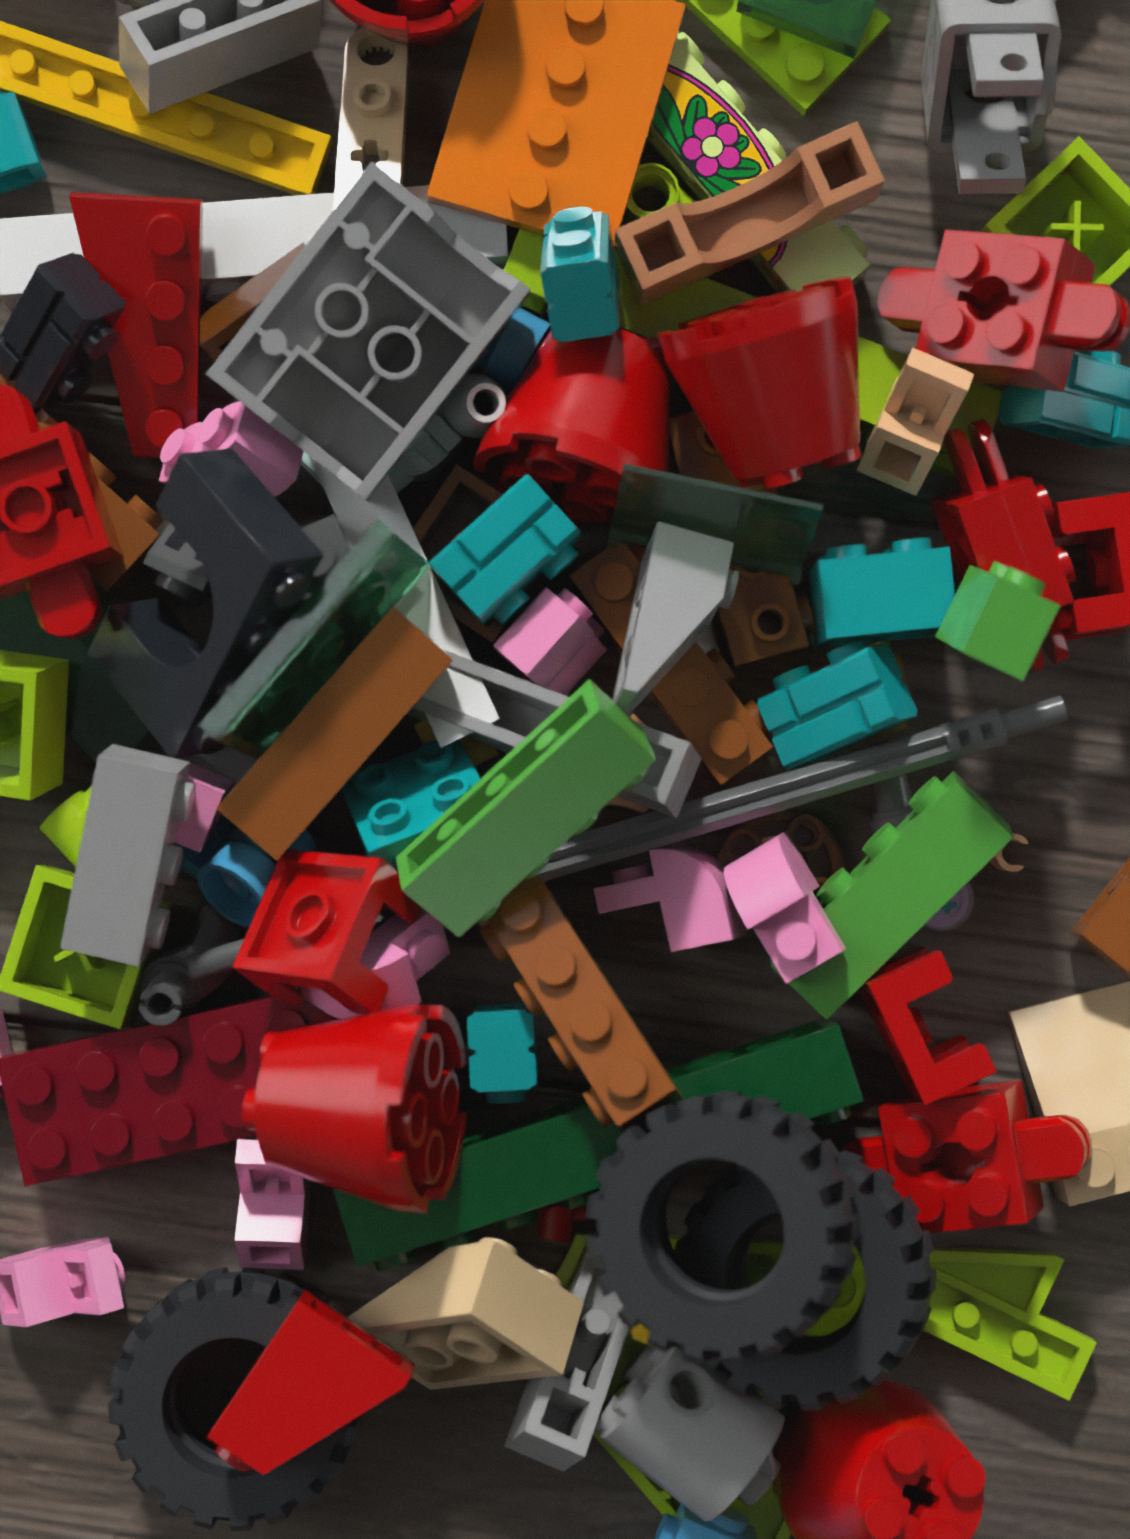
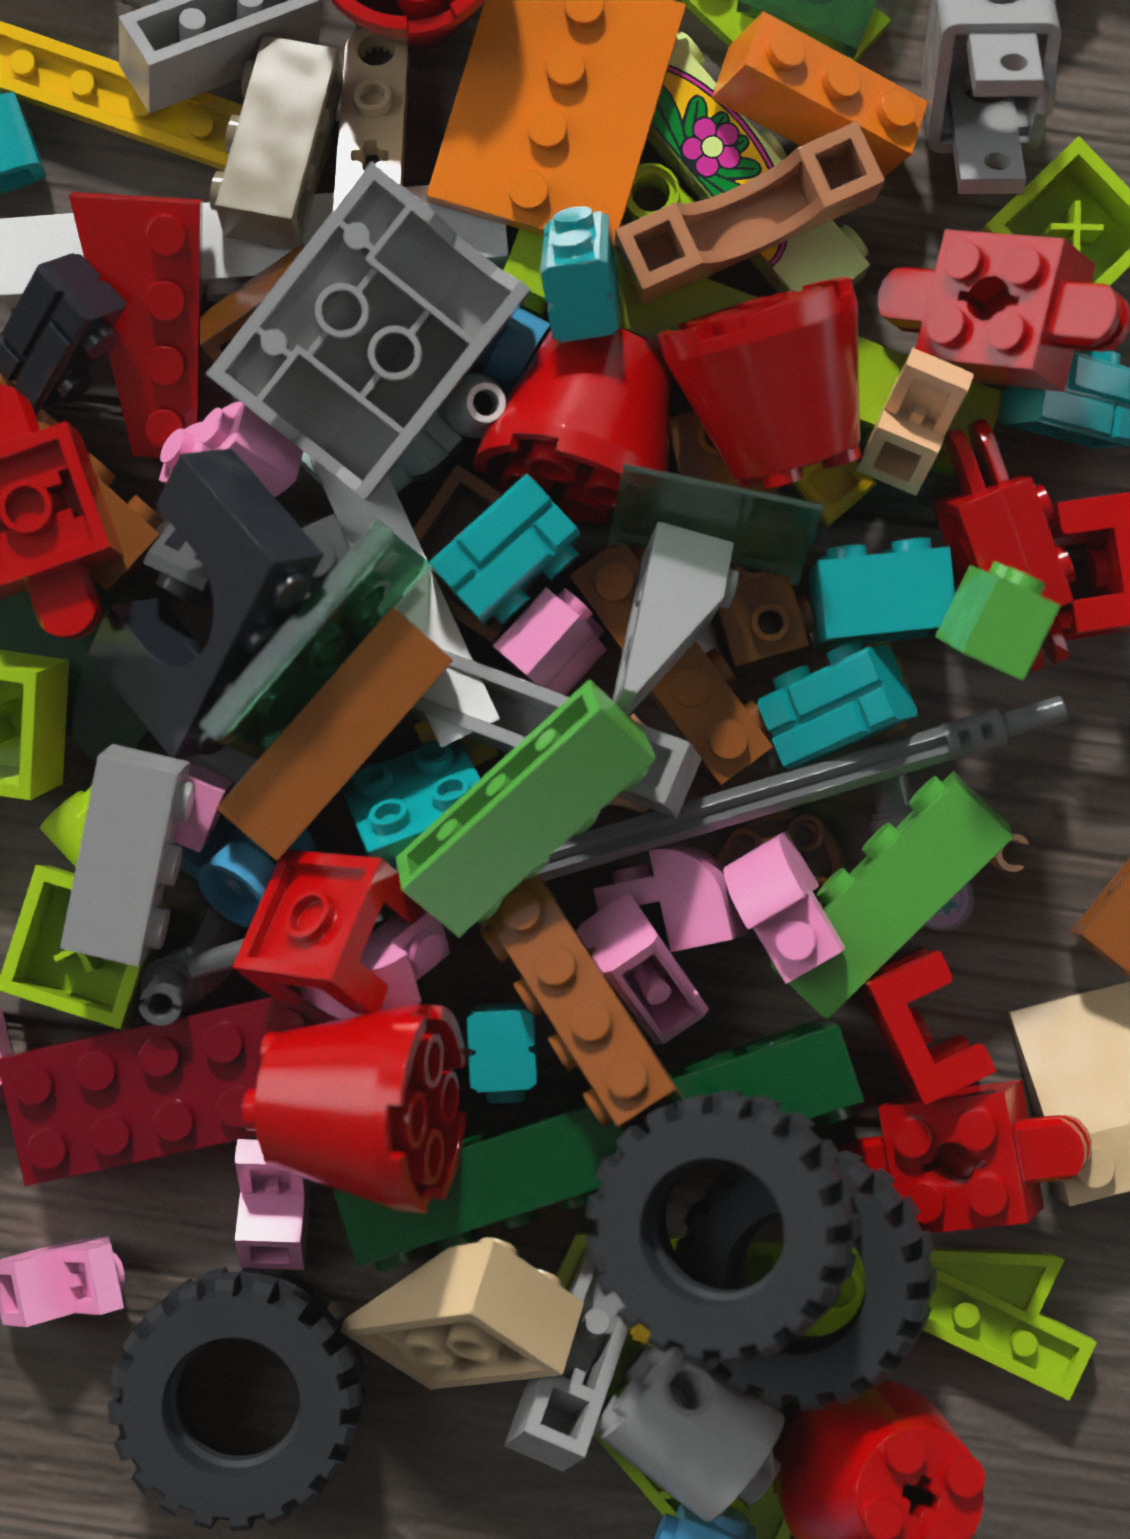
red slope [207,1289,415,1475] -> none
red hand [537,1201,593,1242] -> none
none -> brick [209,35,343,249]
none -> bright pink brick [577,894,709,1045]
none -> orange brick [711,11,928,178]
none -> yellow tile [789,460,878,528]

